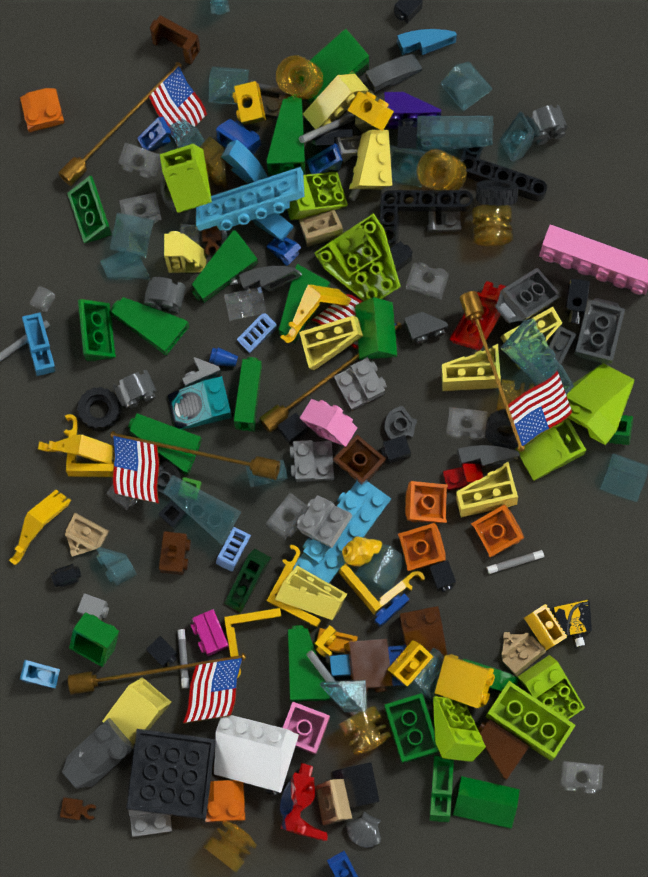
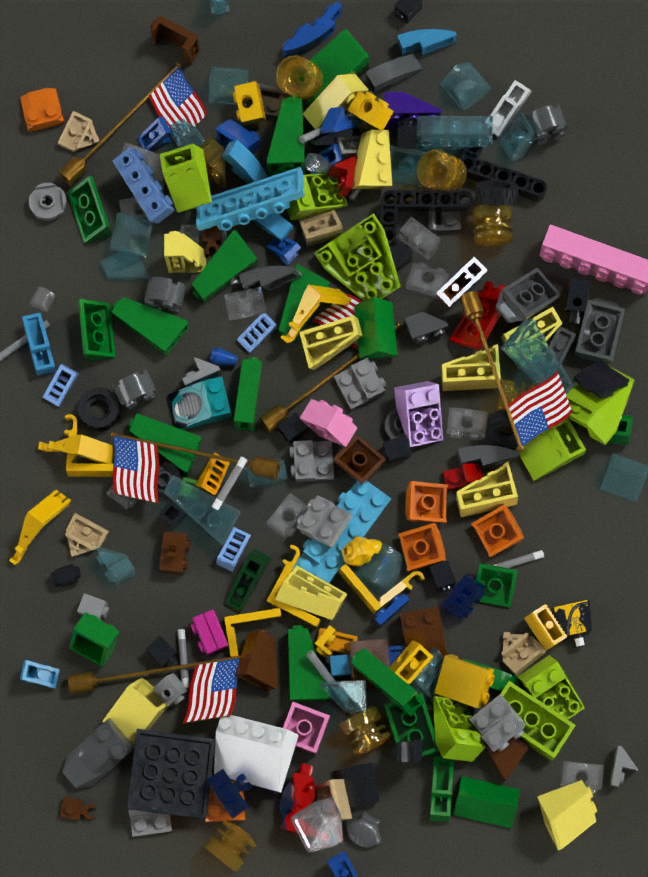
none -> light grey plate [29,183,67,221]
none -> light blue slope [42,364,79,407]
none -> tan slope [57,111,100,152]
none -> medium blue brick [112,147,175,224]
none -> light grey brick [153,673,188,707]
none -> light orange slope [195,452,230,496]
none -> clear blue brick [207,769,252,819]
none -> light grey bar [212,456,248,510]
none -> reddish brown slope [235,629,278,691]
none -> blue slope [283,1,342,58]
none -> clear slope [291,797,343,853]
none -> clear brick [305,153,332,173]
none -> blue slope [320,107,359,133]
none -> red slope [328,156,357,197]
none -> green slope [351,648,423,717]
none -> black arch [393,740,422,764]
none -> lavender slope [394,381,443,447]
none -> clear brick [399,217,441,260]
none -> slope [435,257,487,308]
none -> clear blue brick [441,573,486,620]
none -> light grey plate [469,694,526,752]
none -> green slope [472,563,518,608]
none -> white slope [485,80,532,136]
none -> light yellow slope [537,780,597,850]
none -> black slope [573,361,629,399]
none -> light grey slope [609,746,638,788]

